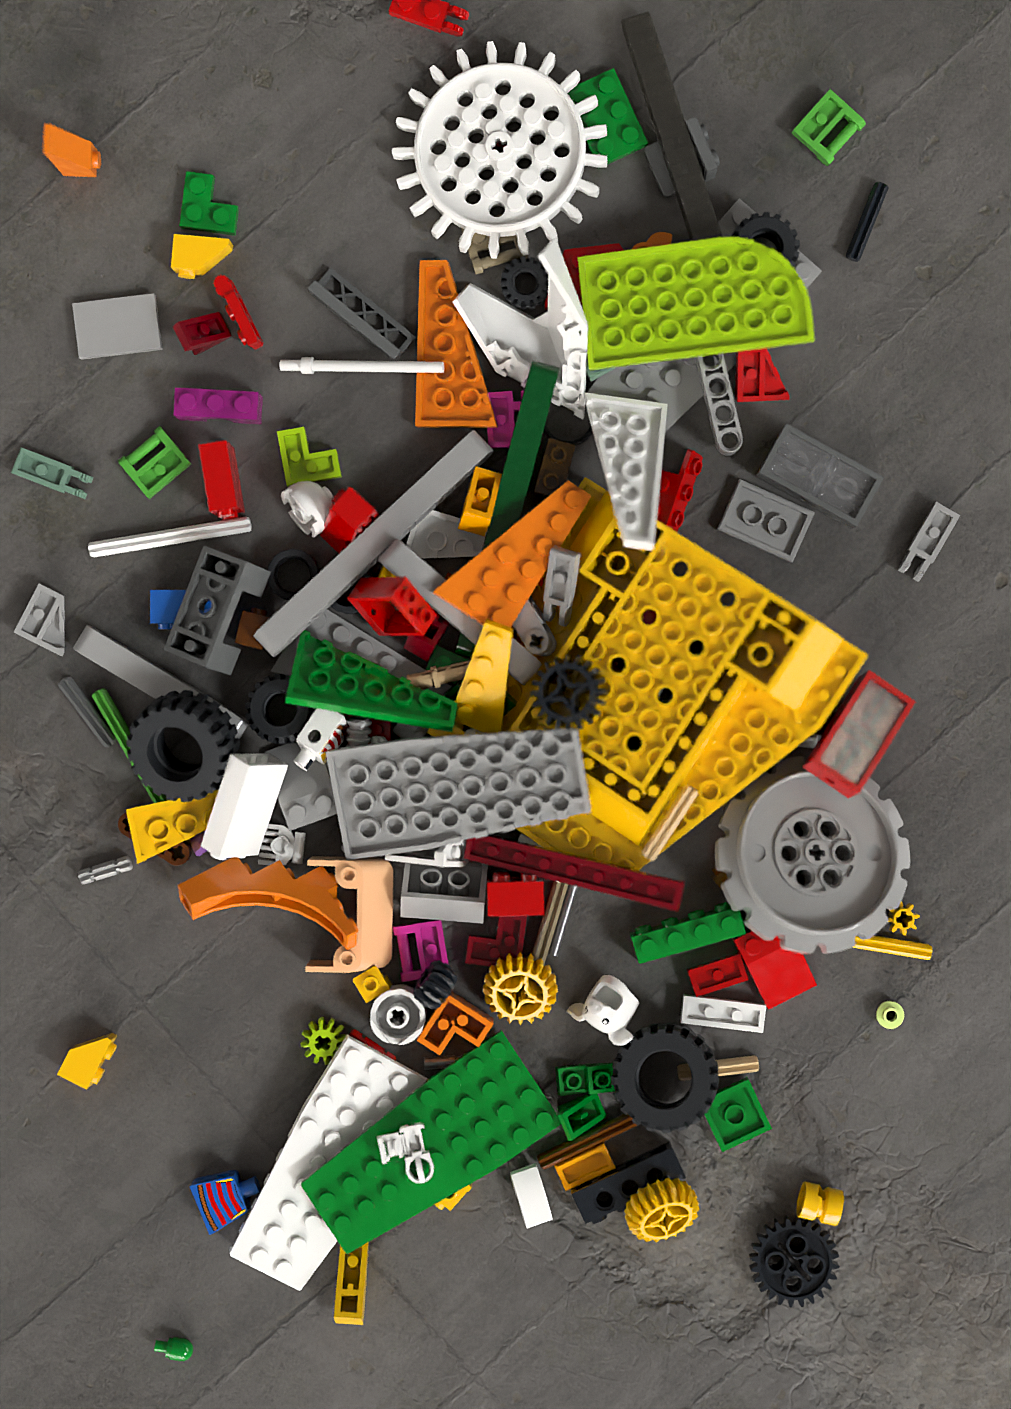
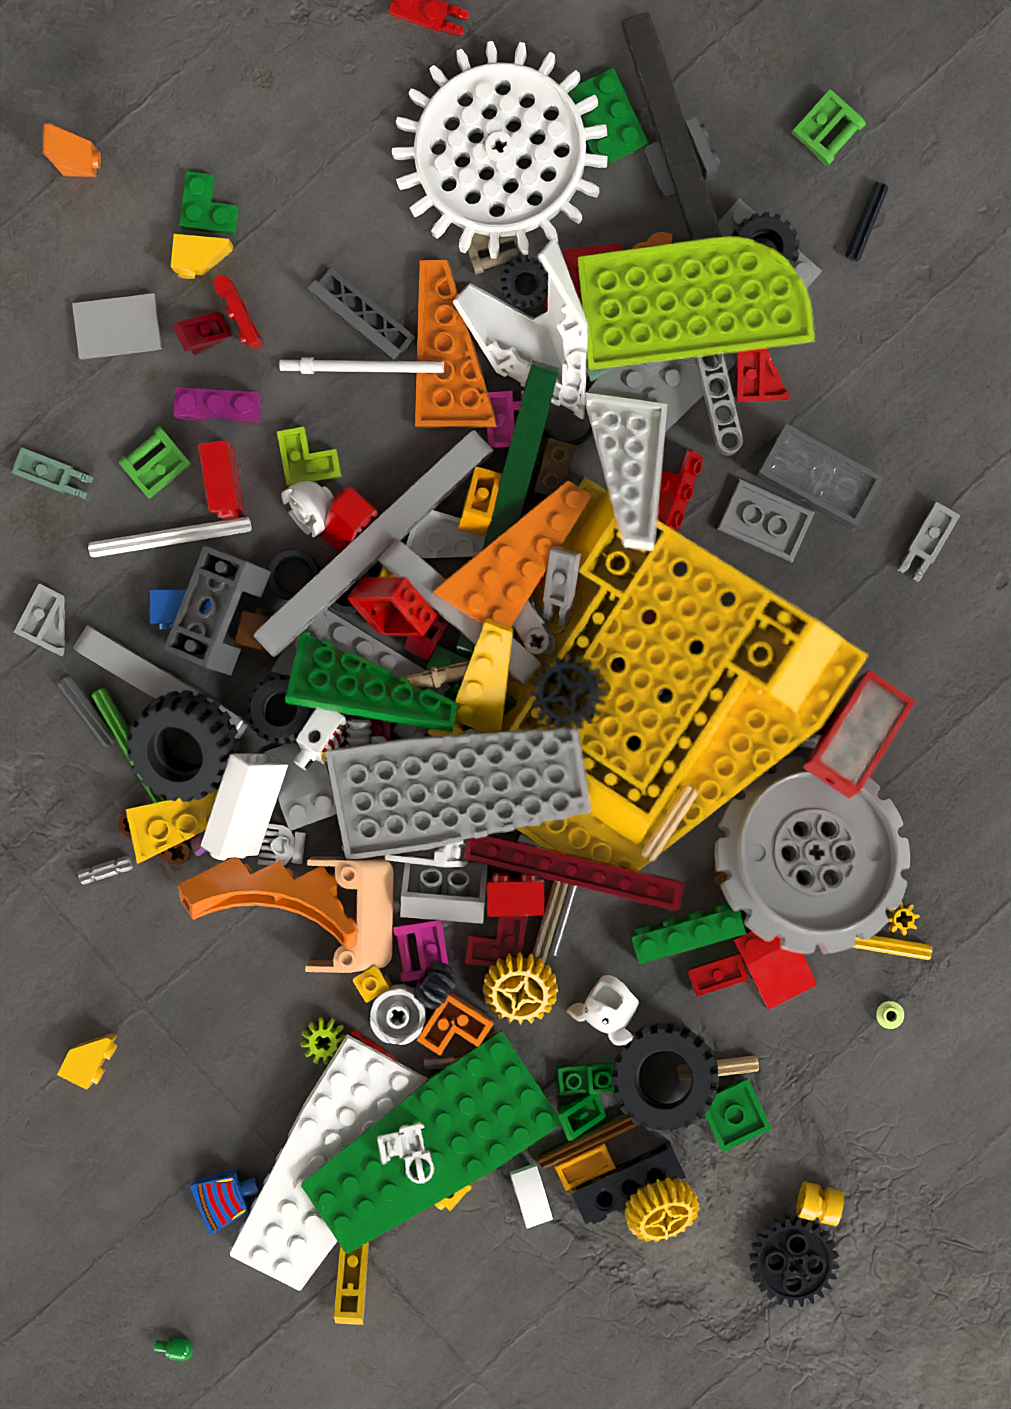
white plate [680,994,766,1033] -> none

